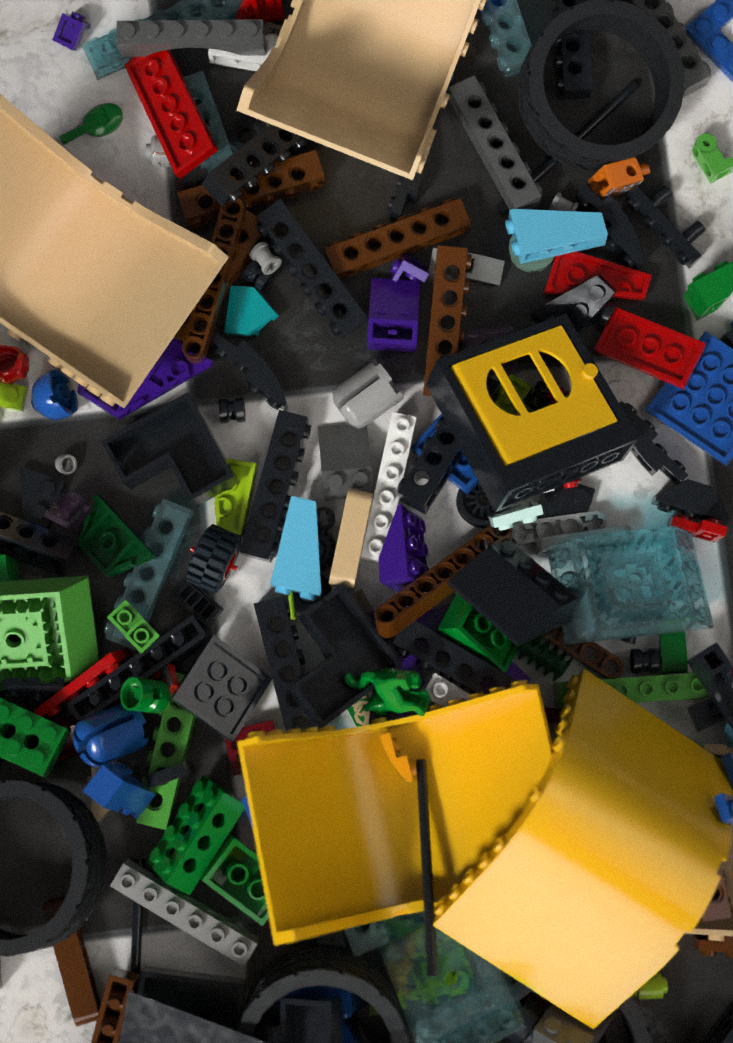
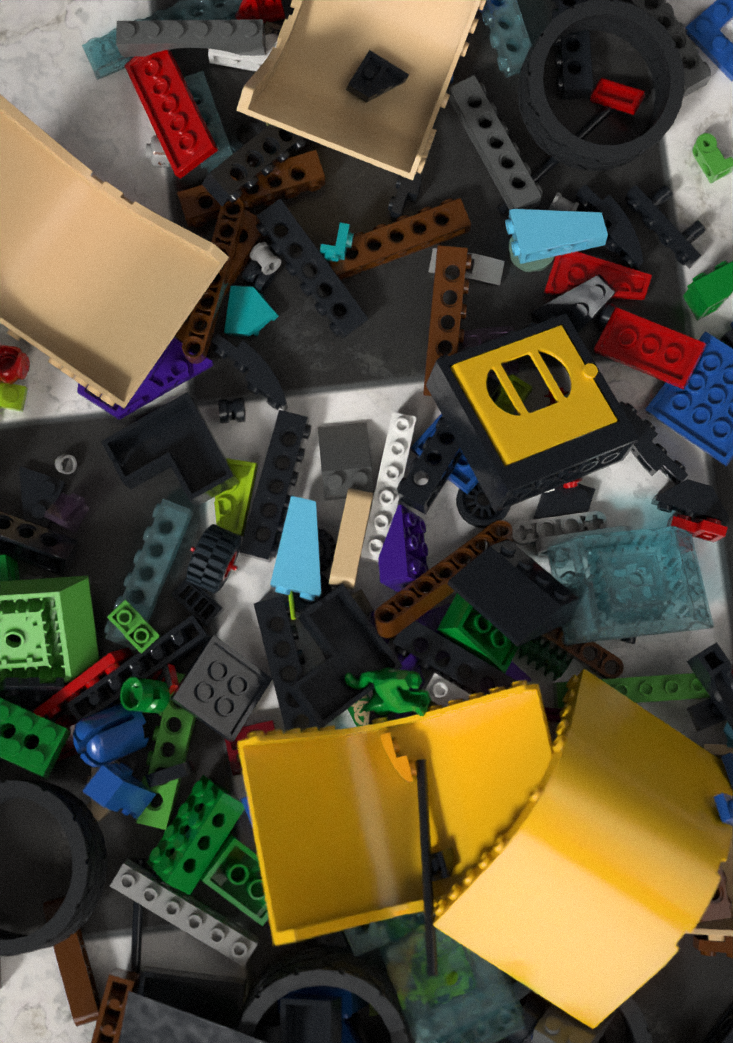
blue cylinder [31,369,78,420] -> none
dark purple bracket [53,11,91,51] -> none
green piece [59,103,123,145] -> none
dark green wing [77,493,156,578] -> none
black bush [317,507,335,530] -> none
light grey cylinder [332,359,404,429] -> none
dark purple slope [367,278,420,353] -> none
dark purple bracket [390,253,429,282] -> none
light aqua plate [489,501,543,530] -> none
black wheel [524,380,550,411] -> none
orange torso [588,158,650,201] -> none
black wheel [630,648,660,674] -> none
lime brick [631,972,668,1000] -> none
green slope [658,619,688,674] -> none
none -> teal bracket [320,223,354,262]
none -> black wing [346,50,409,103]
none -> black slope [432,848,453,881]
none -> red tile [590,78,645,115]

